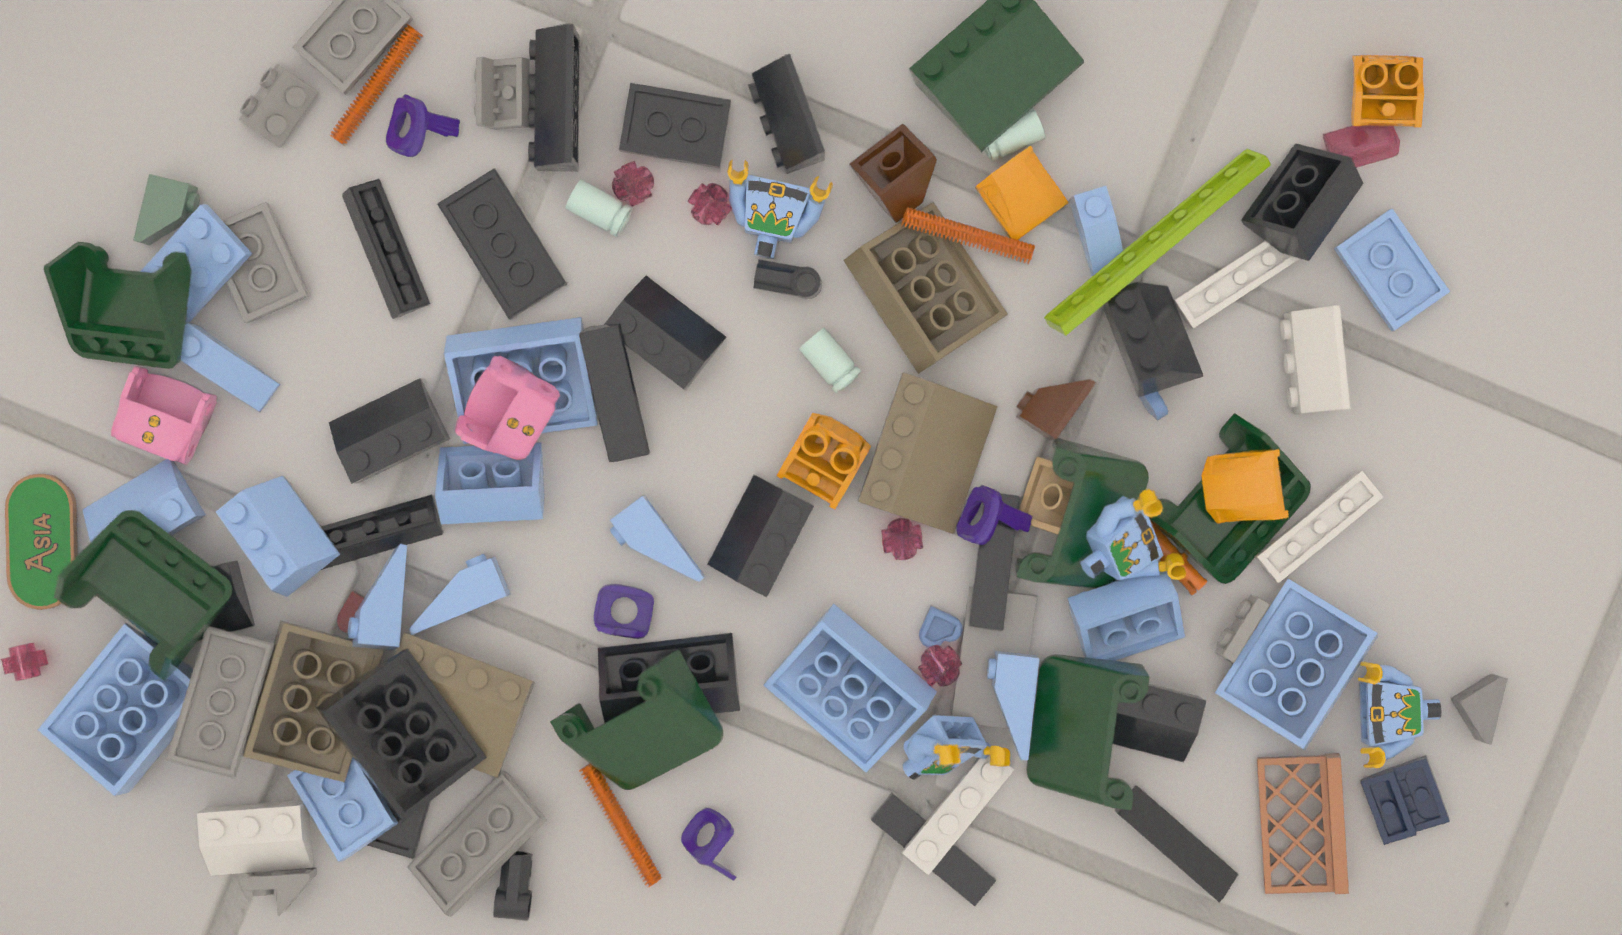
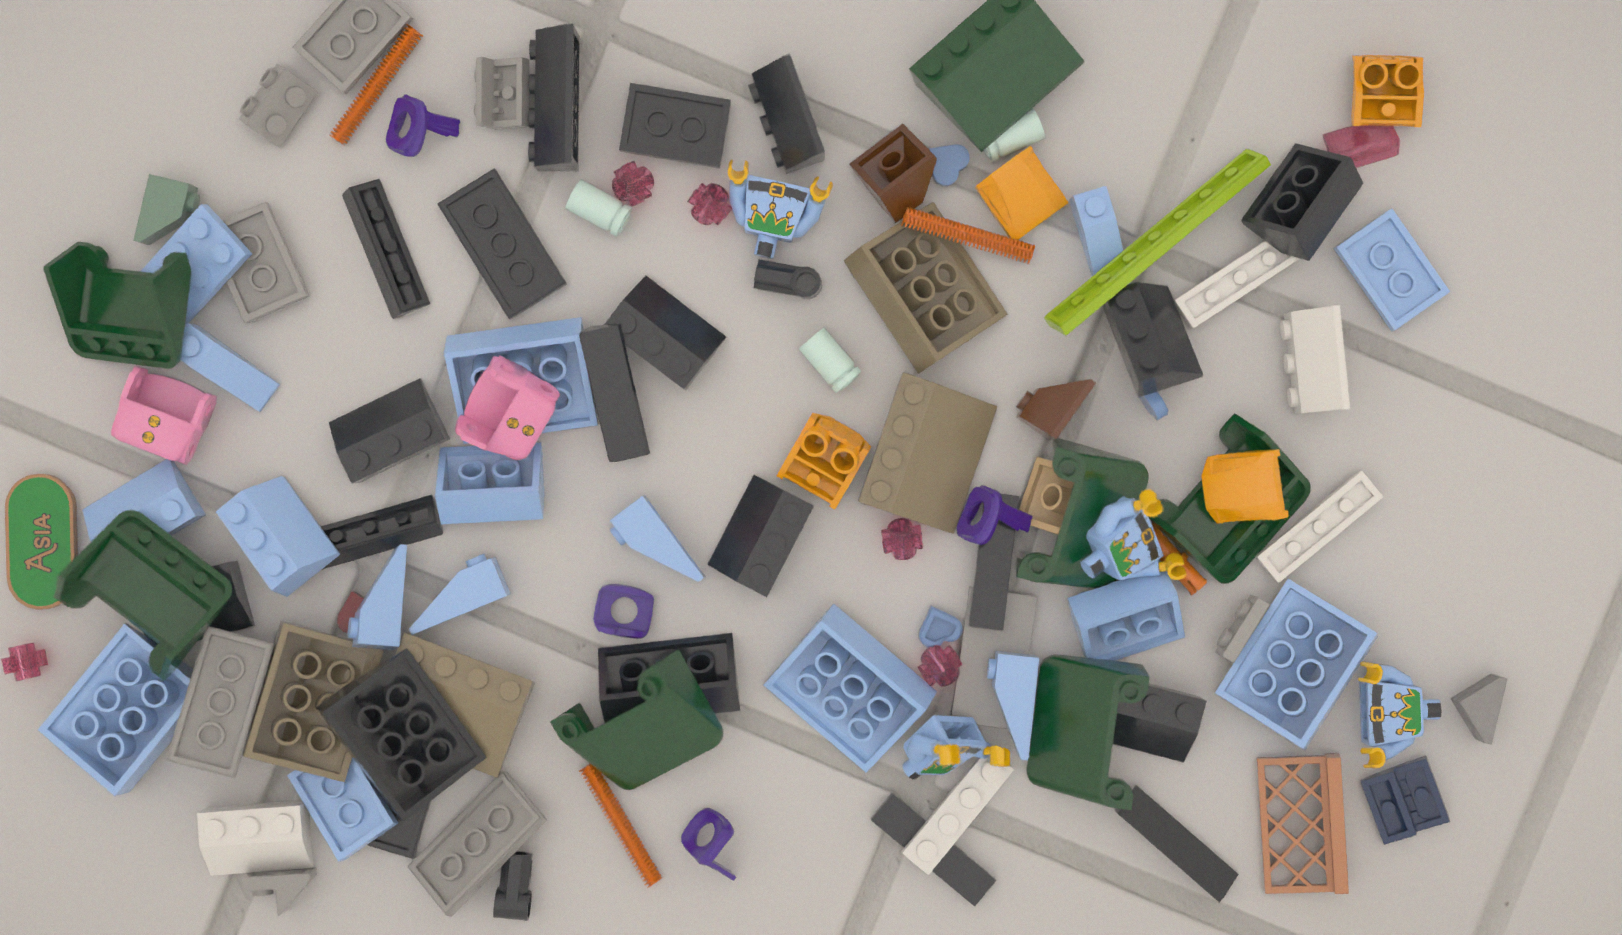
none -> medium blue tile [929,144,970,187]

